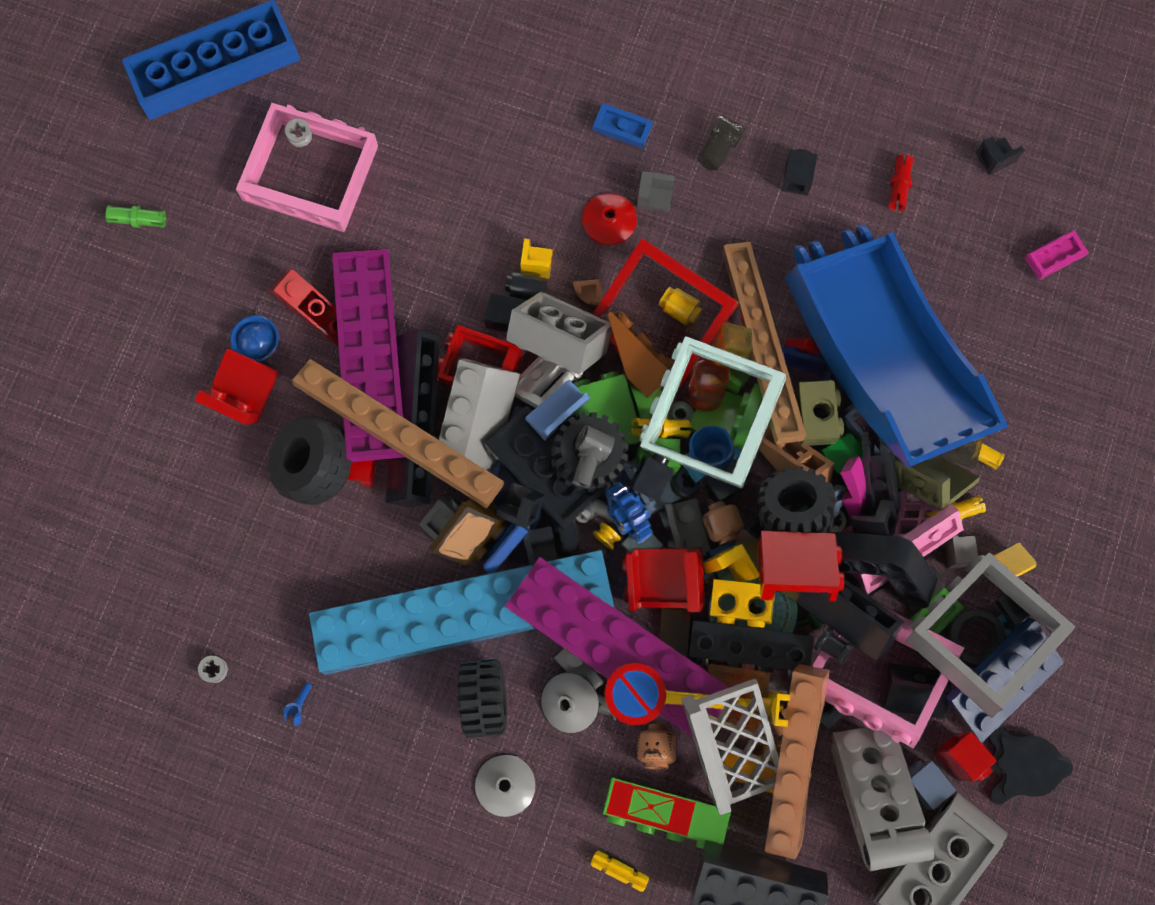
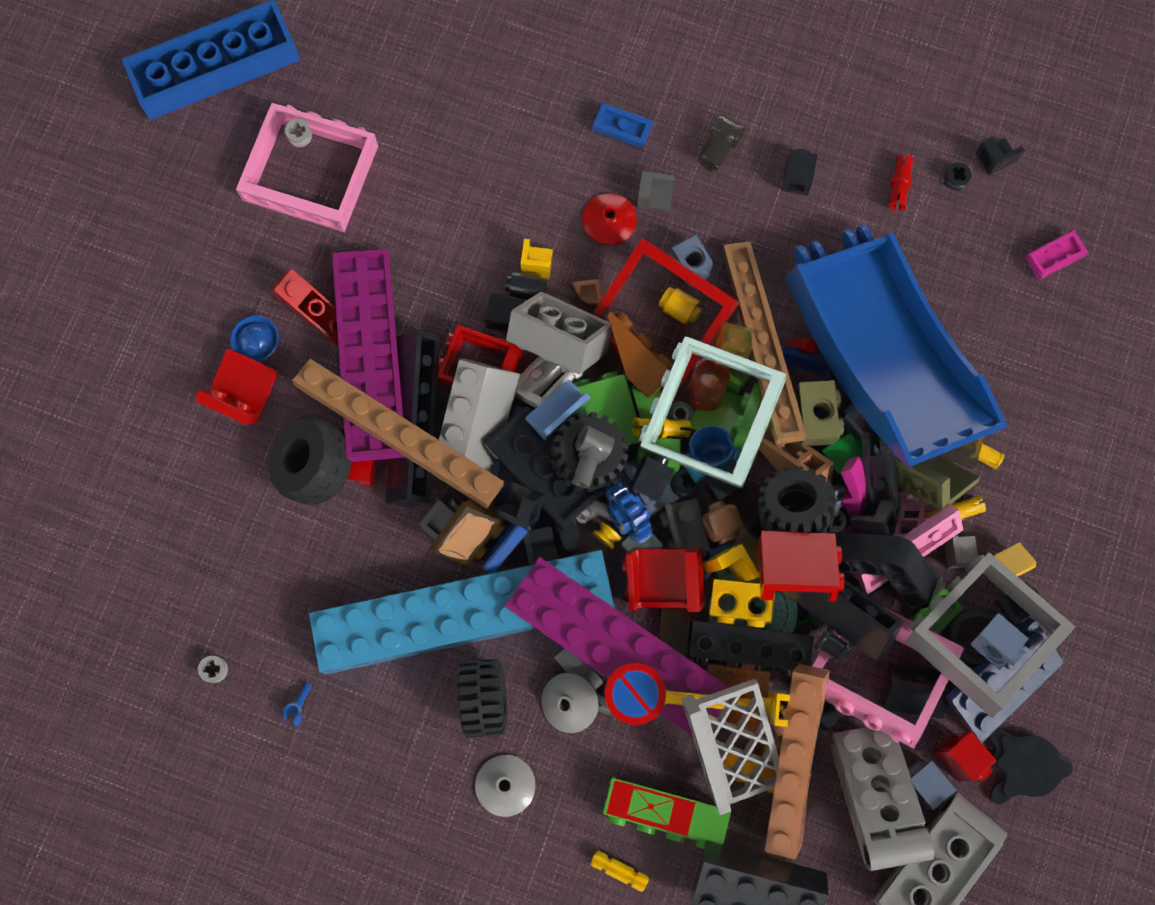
bright green pin [106,205,166,228] -> none
nougat head [637,724,676,770] -> none
none -> sand blue brick [671,235,713,285]
none -> black bush [944,162,972,191]
none -> sand blue brick [970,613,1029,670]

